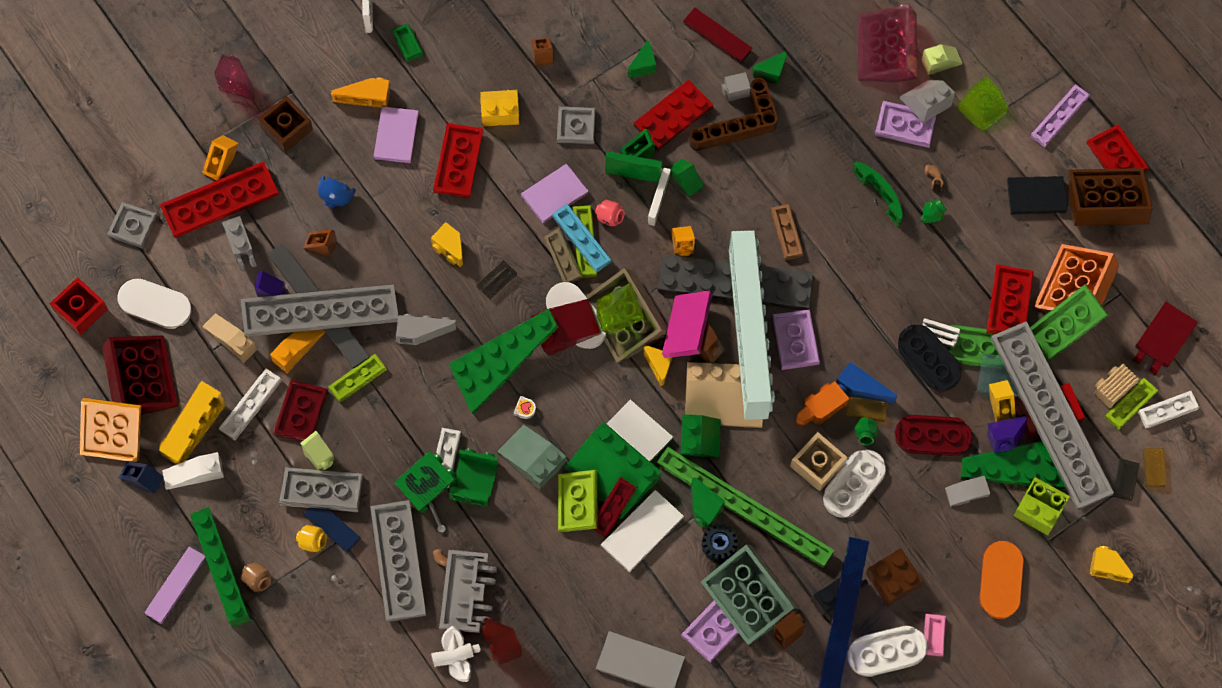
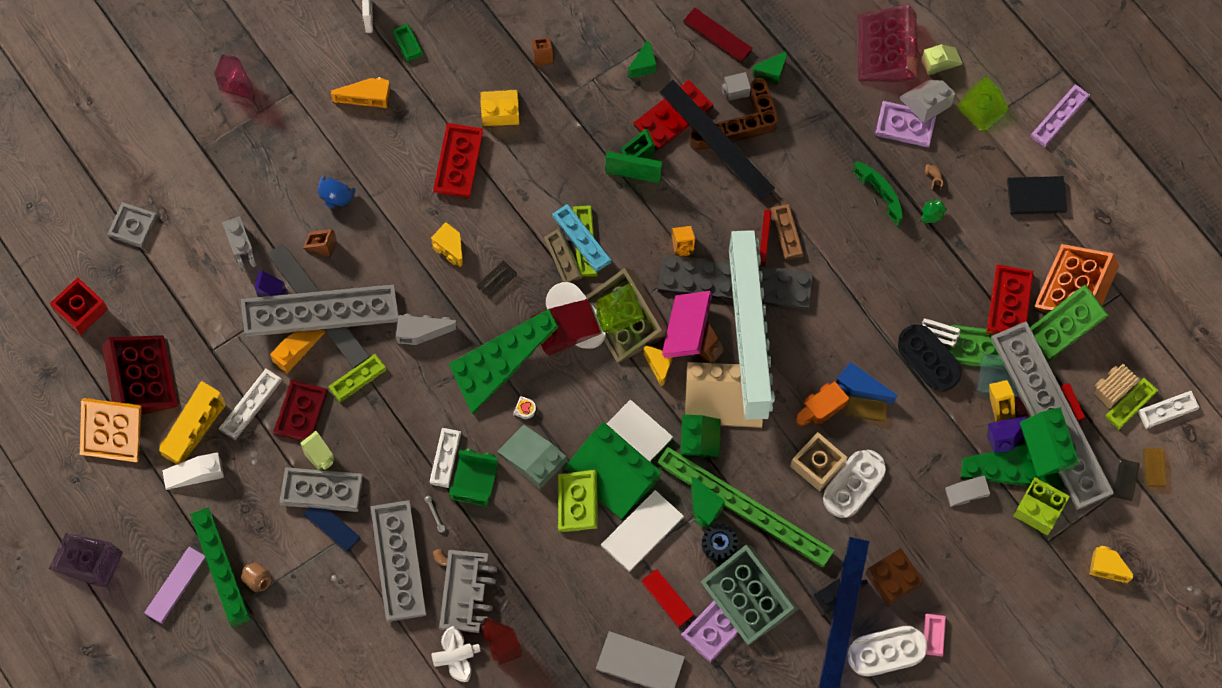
white tile [118,279,192,329] -> none
dark blue slope [118,461,164,493] -> none
red plate [159,161,279,239] -> none
light orange slope [202,135,239,181] -> none
tan slope [202,313,257,363] -> none
reddish brown brick [258,96,313,153] -> none
yellow head [296,525,327,553] -> none
lavender tile [374,107,419,163] -> none
green panel [394,451,458,514] -> none
lavender tile [521,164,588,224] -> none
light grey tile [557,107,595,144] -> none
dark red tile [592,477,637,538] -> none
coral head [595,200,625,226] -> none
white tile [648,168,671,226] -> none
green slope [668,159,704,197] -> none
lavender tile [772,309,820,370] -> none
reddish brown brick [772,612,805,649] -> none
green rock [855,417,878,445] -> none
dark red tile [894,415,973,456] -> none
orange tile [979,541,1023,619] -> none
reddish brown slope [1068,168,1153,226] -> none
red tile [1086,124,1149,172] -> none
dark red tile [1133,301,1198,375] -> none
none -> clear purple slope [49,533,123,588]
none -> red tile [641,569,694,628]
none -> black tile [659,80,775,201]
none -> red tile [759,209,772,266]
none -> green slope [1020,407,1079,478]

